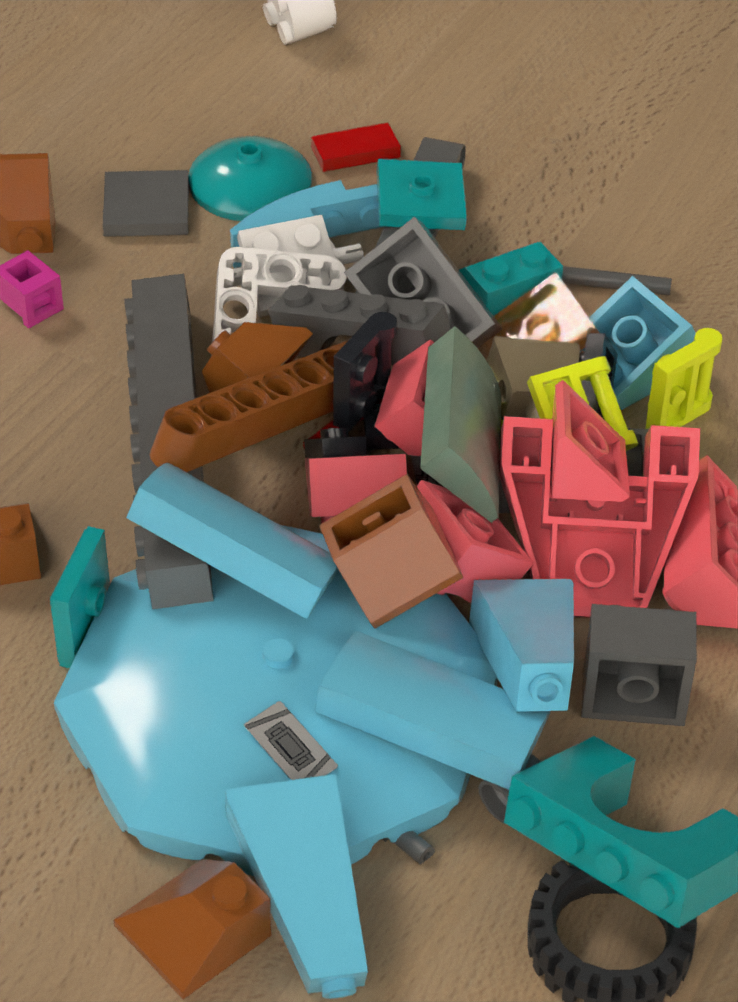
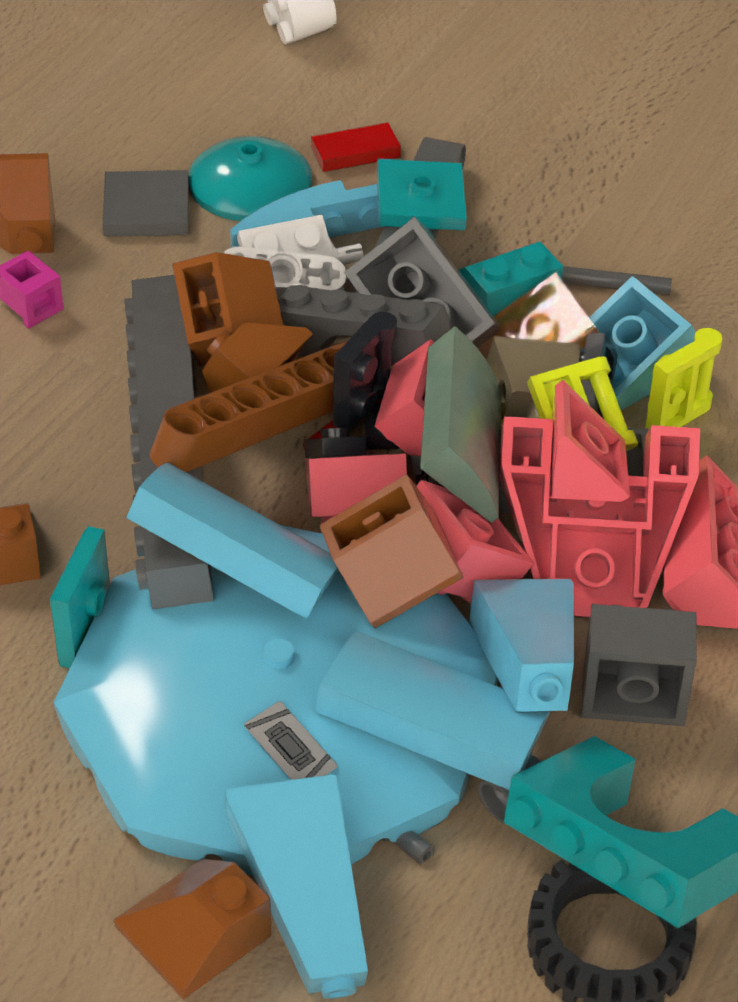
none -> dark orange slope [172,252,284,366]

